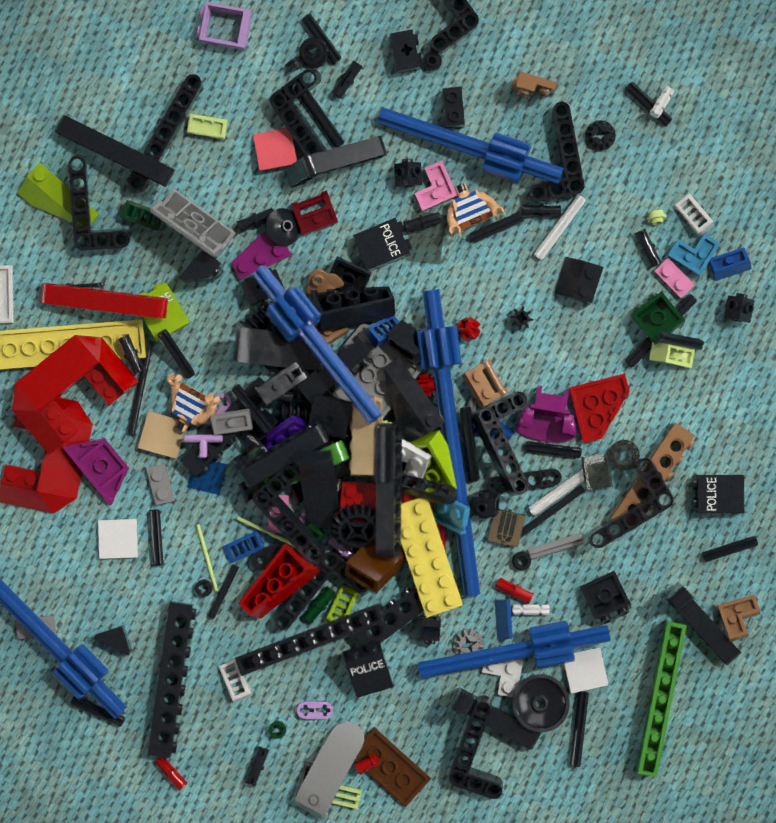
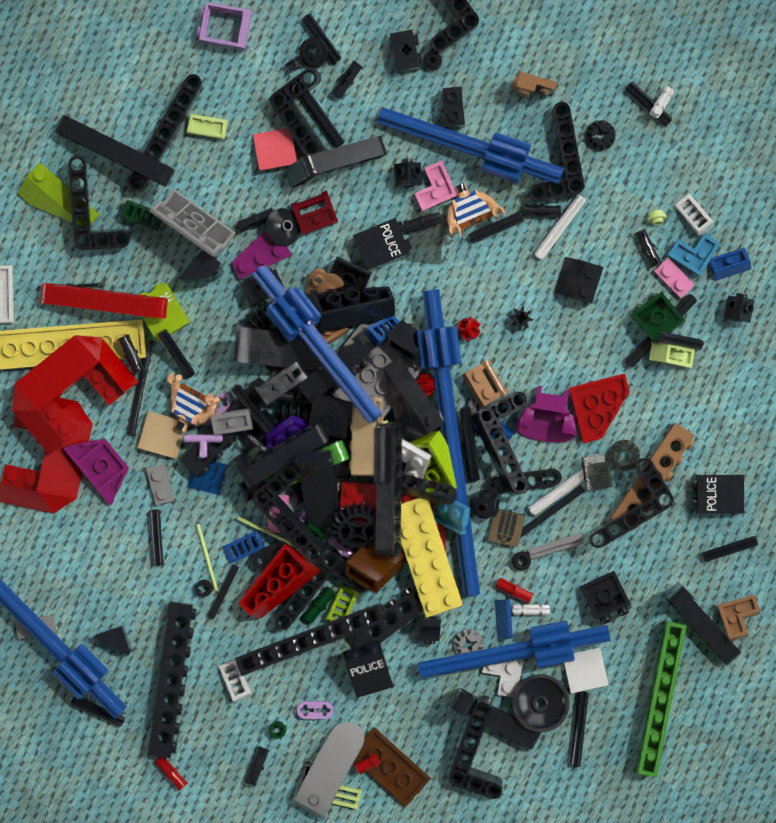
white tile [98,519,138,559] -> none
black axle [525,441,582,458] -> none

